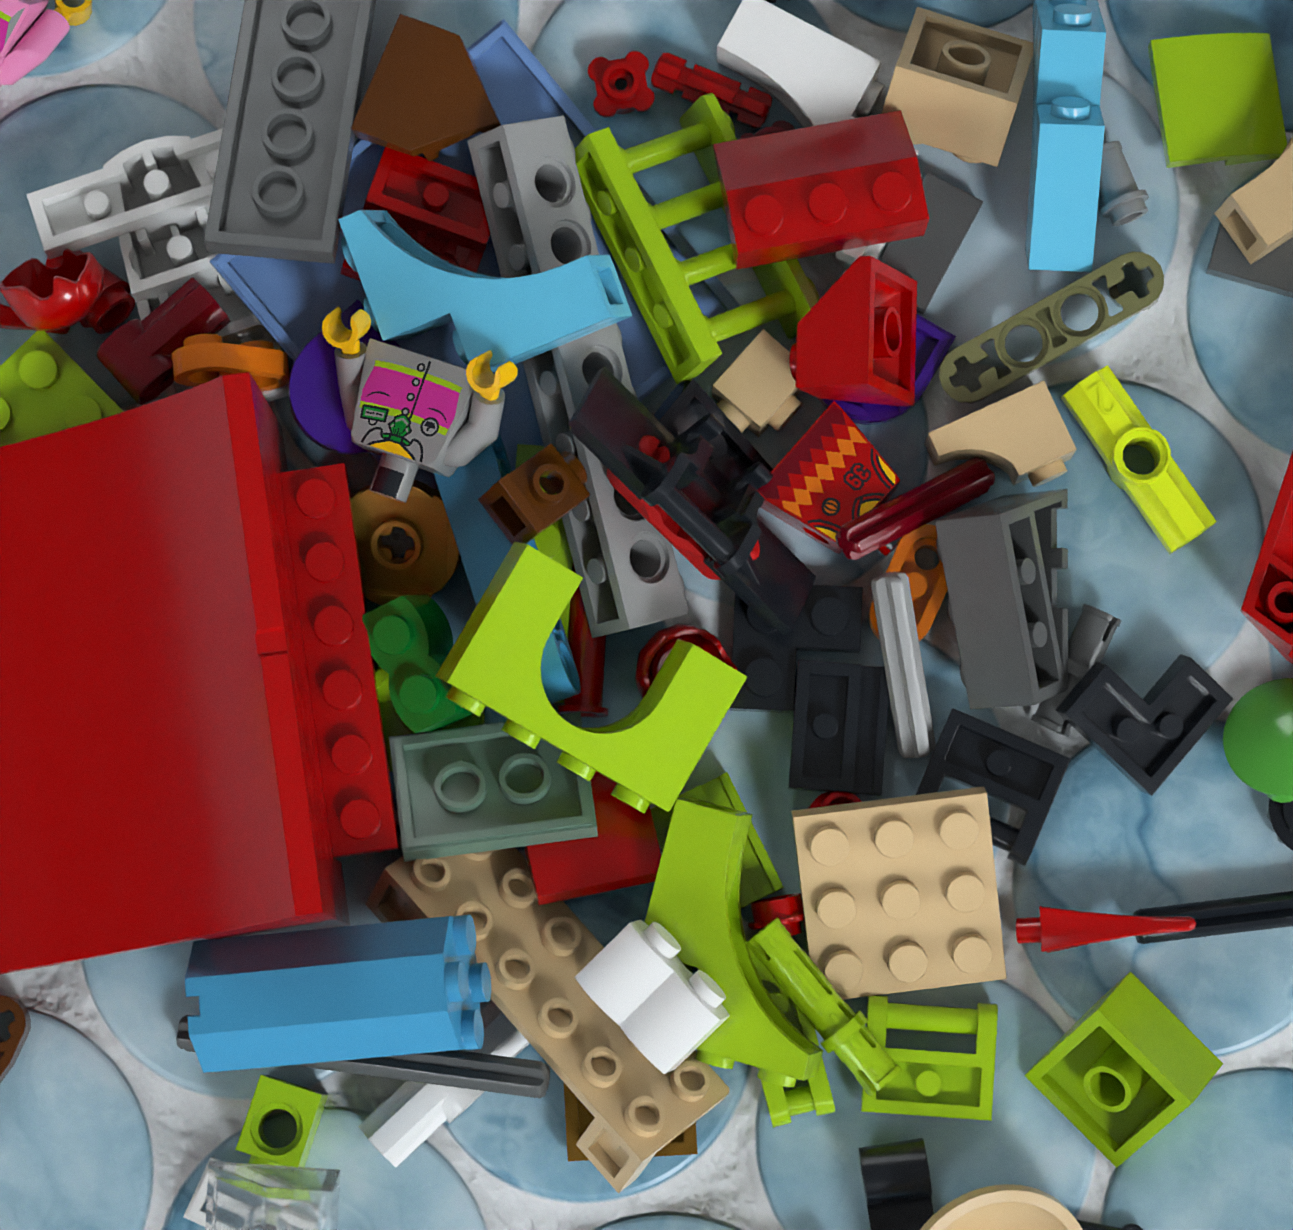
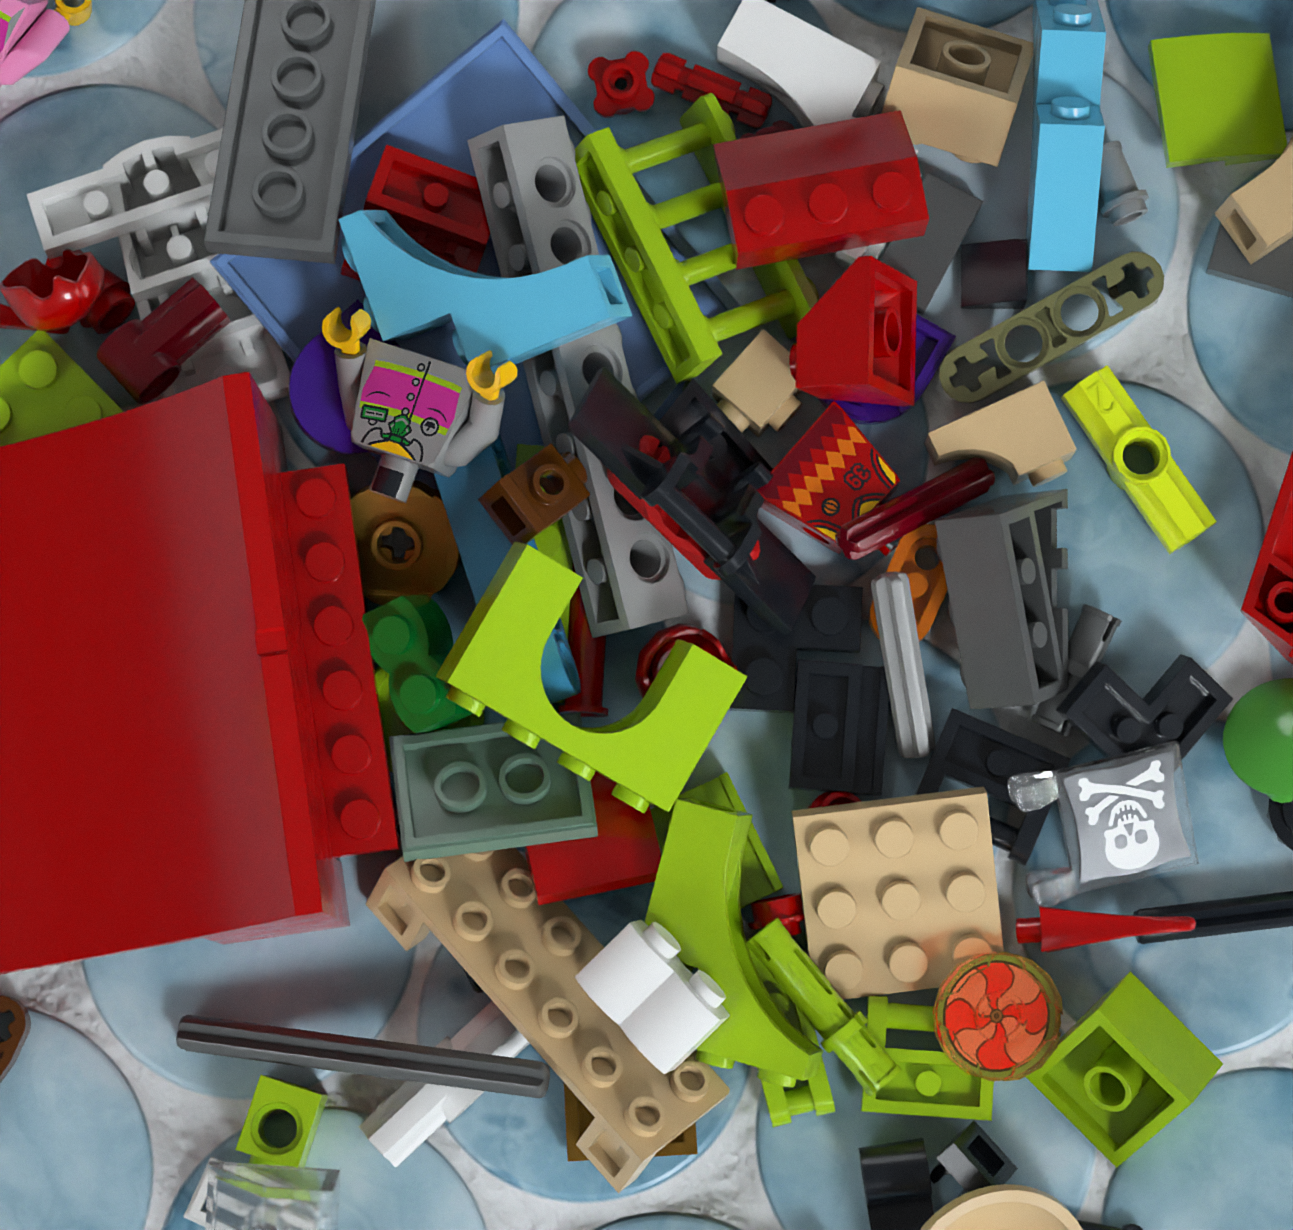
orange plate [172,334,290,392] -> none
dark azure brick [185,914,491,1073] -> none
reddish brown slope [350,14,501,161] -> none
none -> black tile [930,1120,1018,1198]
none -> clear orange tile [933,951,1063,1082]
none -> black slope [961,239,1028,309]
none -> flag [1007,741,1199,907]

